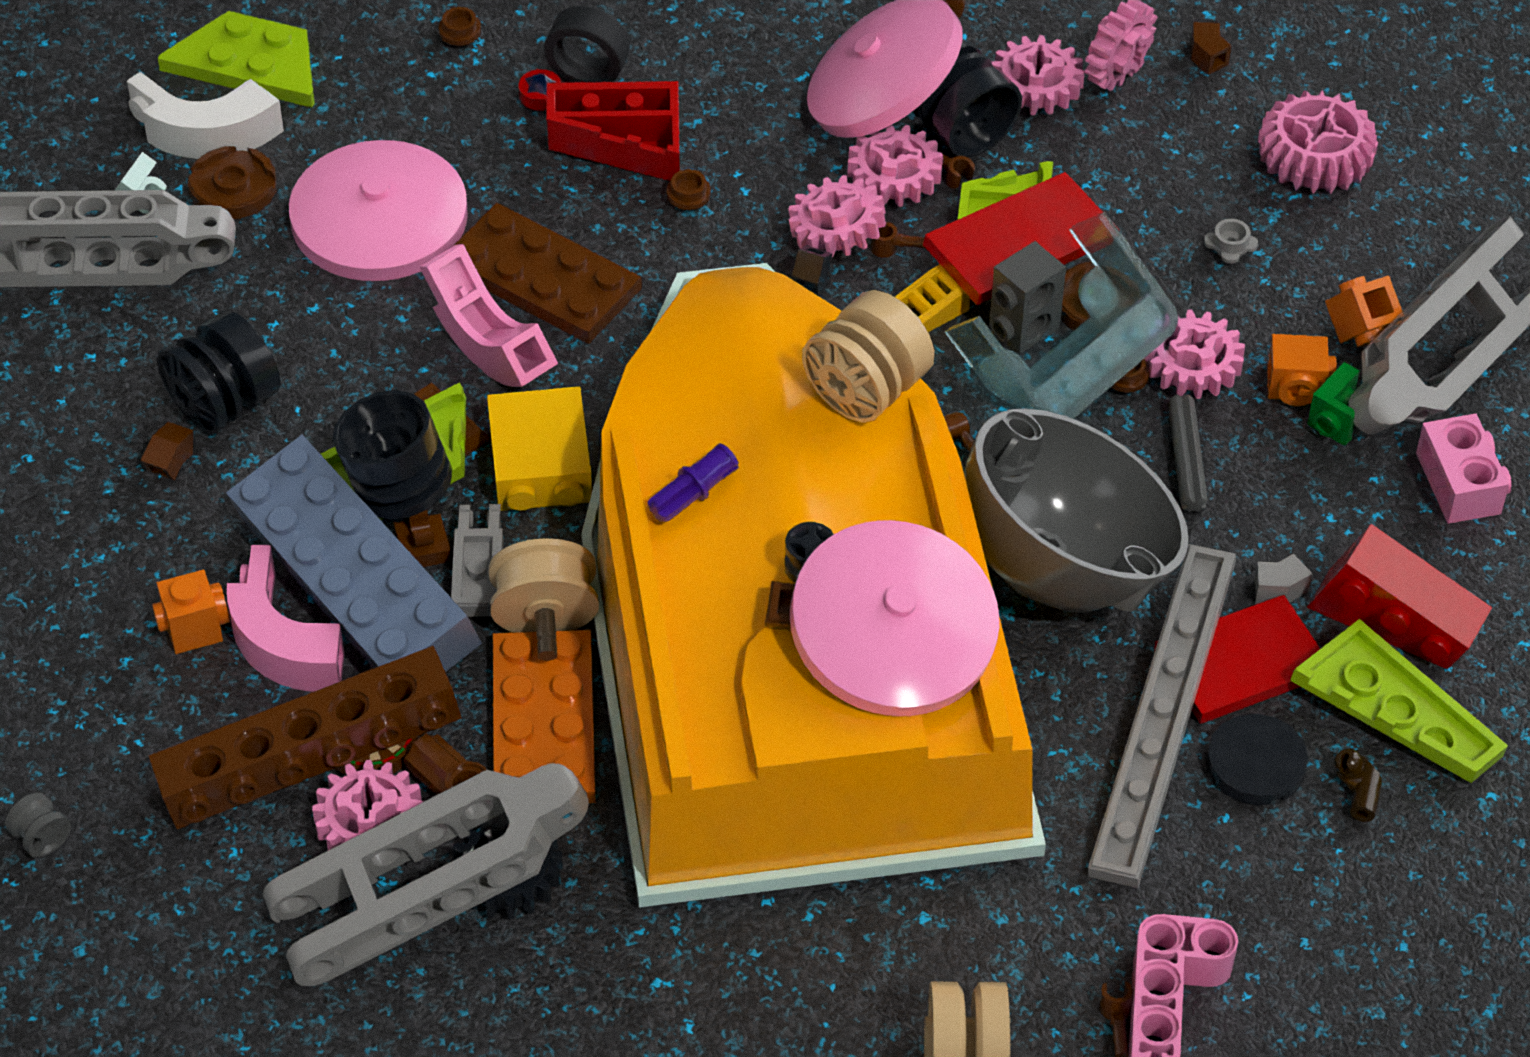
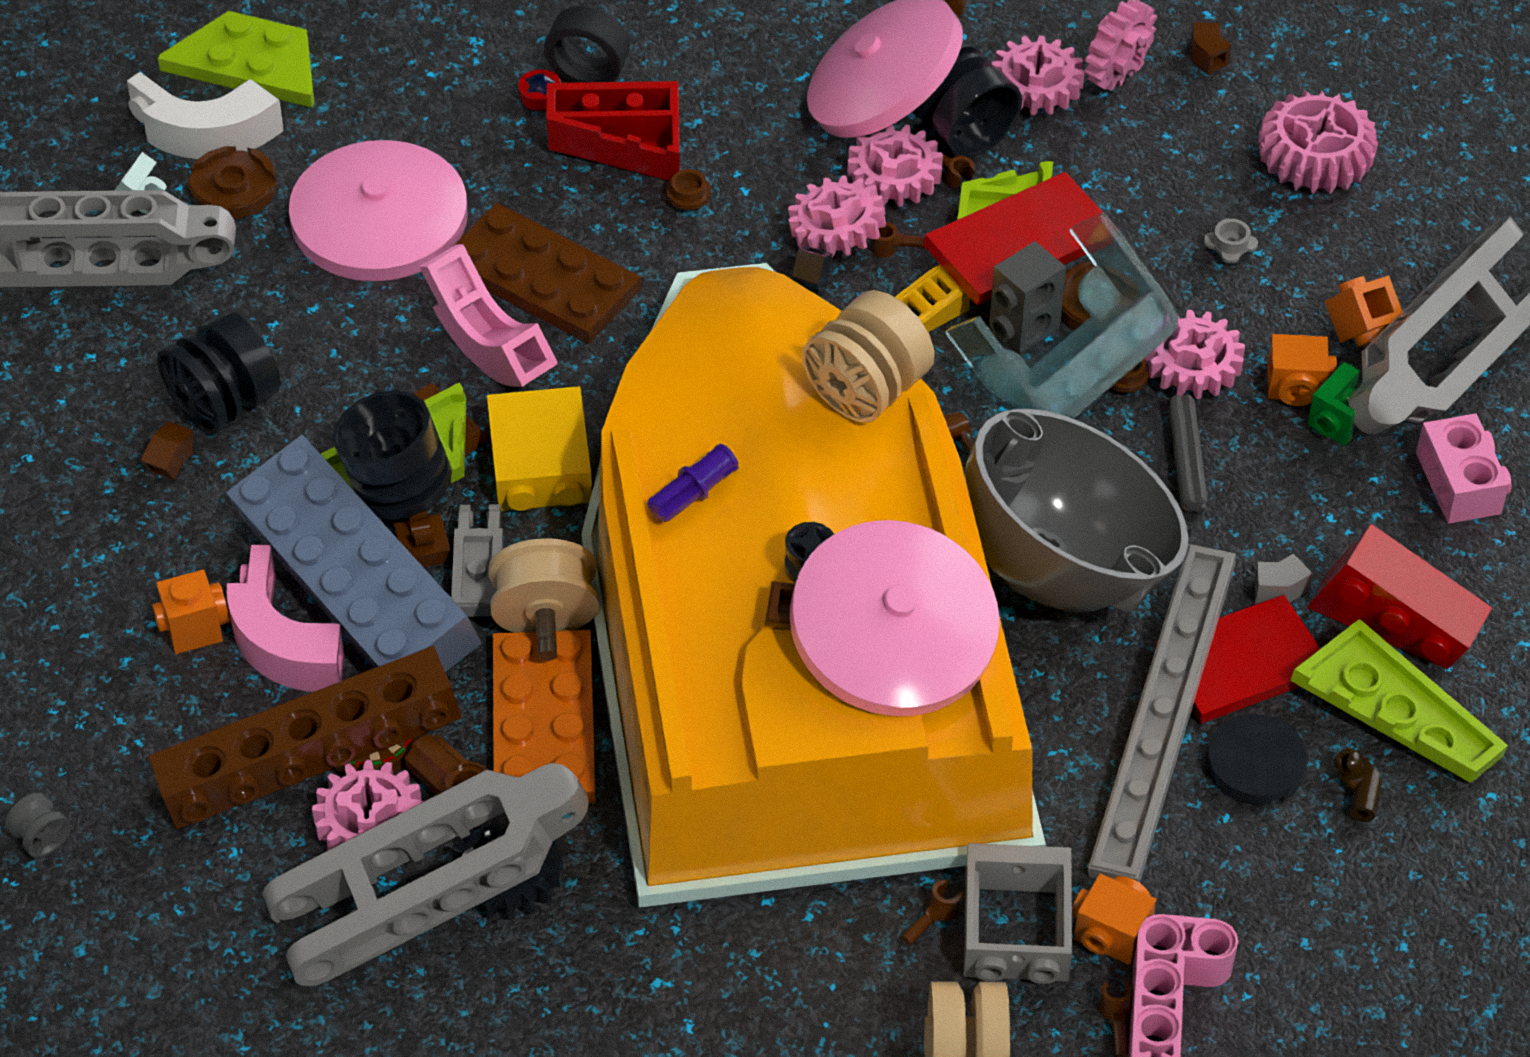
reddish brown plate [439,7,481,46] -> none
none -> reddish brown hand [901,880,962,946]
none -> light grey window [964,843,1072,984]
none -> orange brick [1072,873,1157,965]

